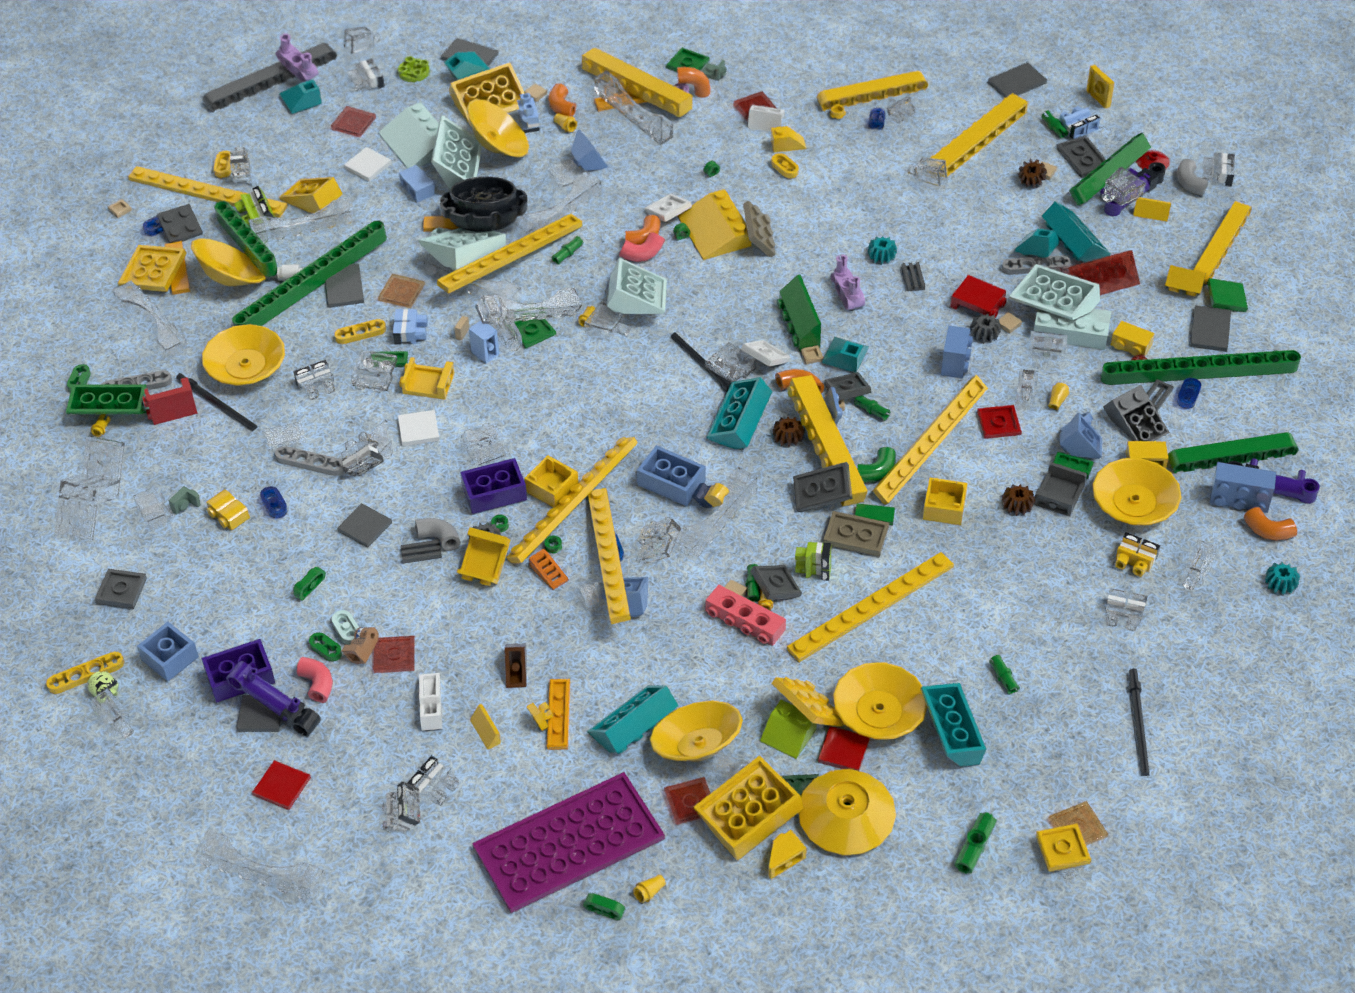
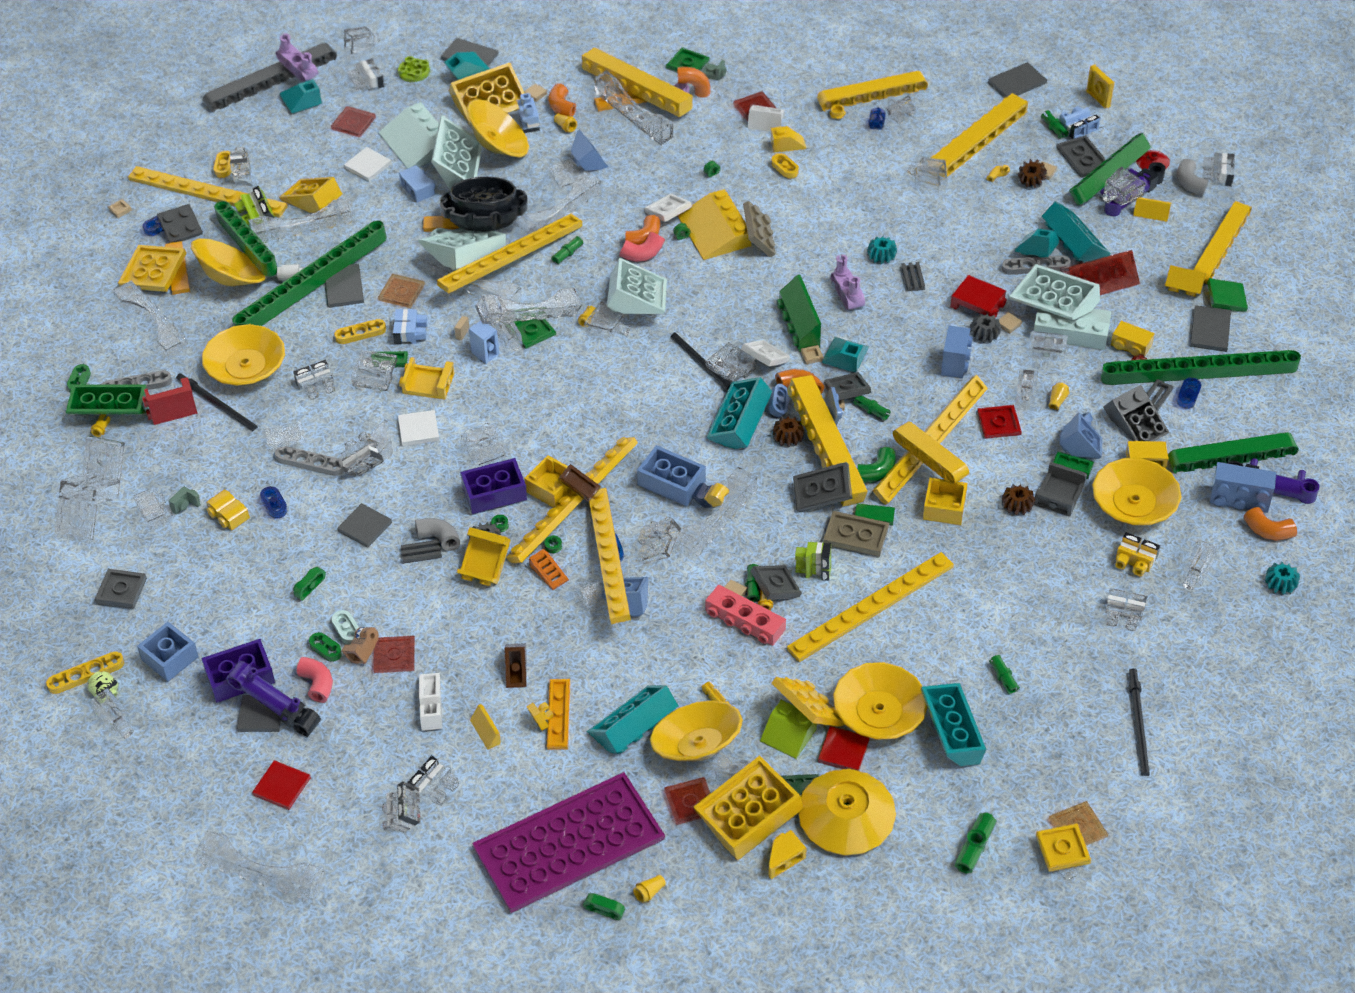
none -> reddish brown tile [558,464,601,502]
none -> yellow axle [702,681,730,704]
none -> medium blue plate [768,384,790,417]
none -> yellow beam [892,421,969,485]
none -> yellow arm [986,165,1010,182]

